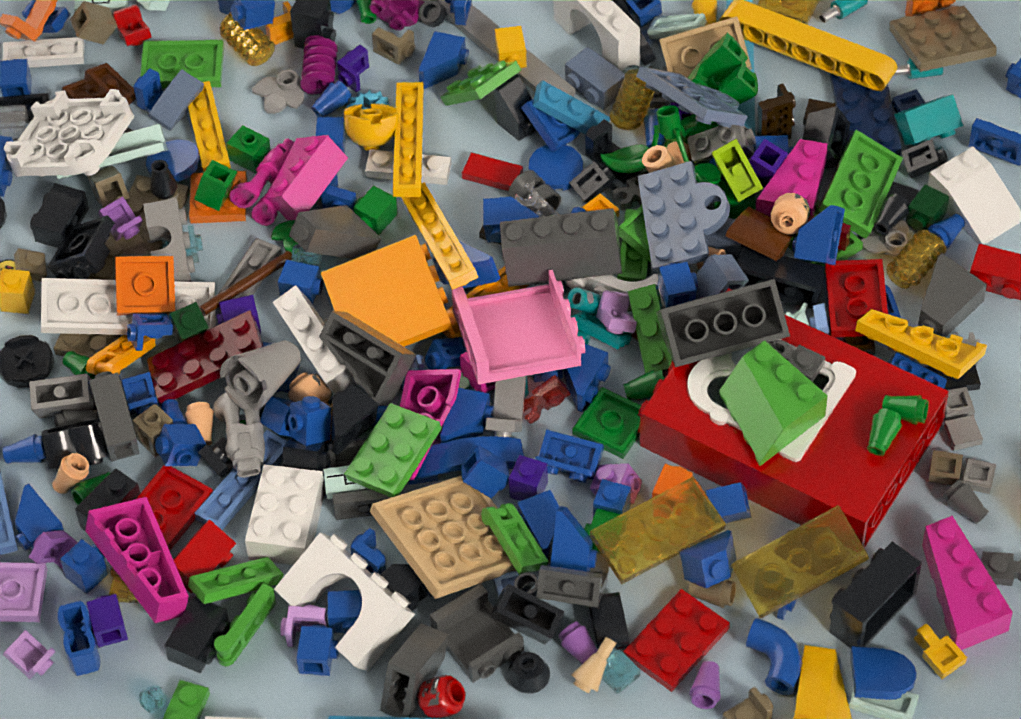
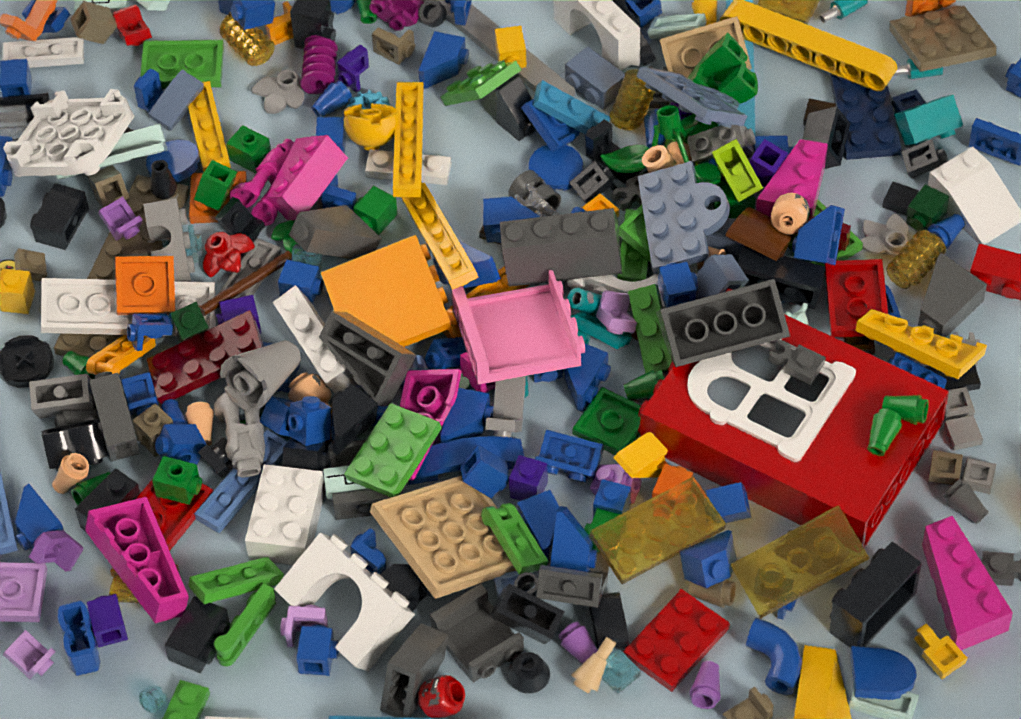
blue cone [3,434,47,464] -> none
black plate [47,215,115,279] -> none
blue brick [60,539,108,594] -> none
reddish brown slope [62,63,136,105] -> none
red brick [173,519,236,594] -> none
blue brick [327,590,362,634] -> none
red tile [462,152,523,191] -> none
clear red plate [523,375,571,423] -> none
bright green wedge [719,340,828,467] -> none
dark brown bracket [757,84,796,139] -> none
light blue plate [809,303,831,336] -> none
bright green plate [818,130,903,239] -> none
black cone [873,194,909,235] -> none
none -> green brick [152,456,202,505]
none -> red plate [203,232,255,278]
none -> black bracket [215,197,265,241]
none -> yellow slope [613,432,669,478]

